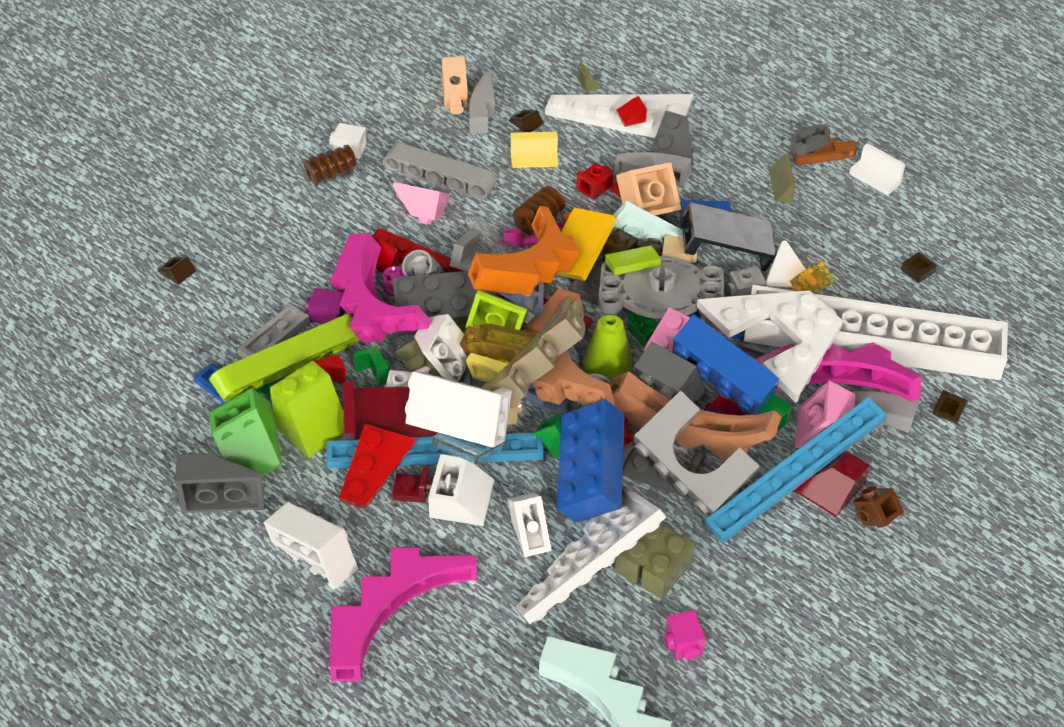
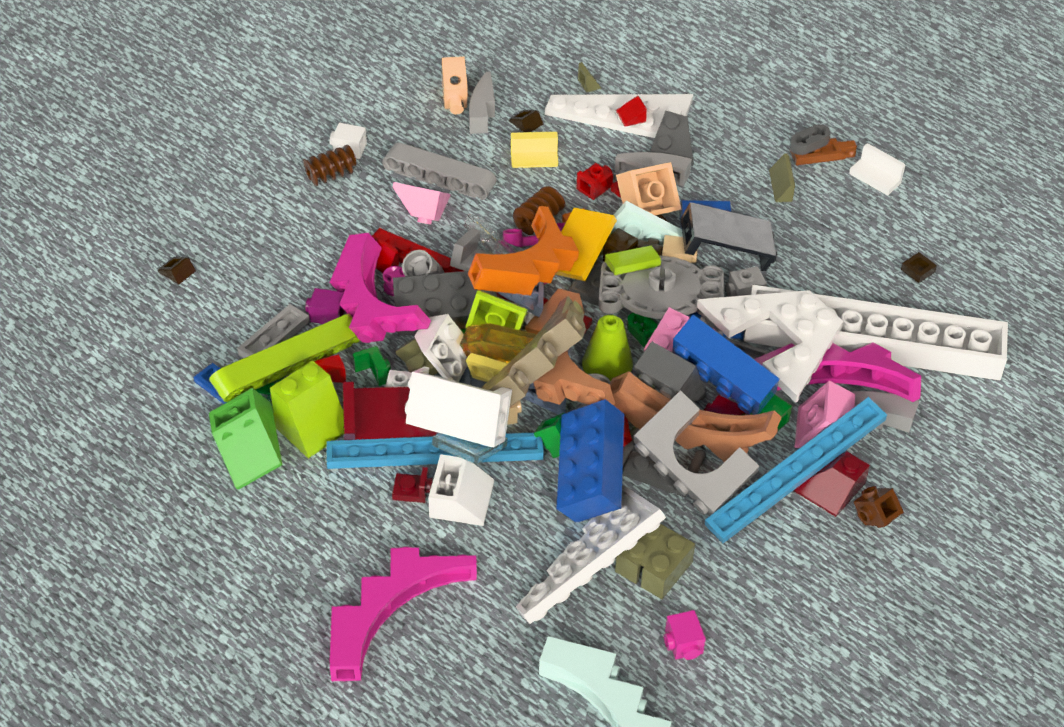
dark grey slope [175,453,265,513] -> none
white wedge [264,502,358,590] -> none
red wing [339,424,417,508] -> none
white slope [507,493,551,557] -> none
white piece [766,241,815,288] -> none
clear yellow brick [789,261,835,294] -> none
dark brown slope [932,390,968,424] -> none

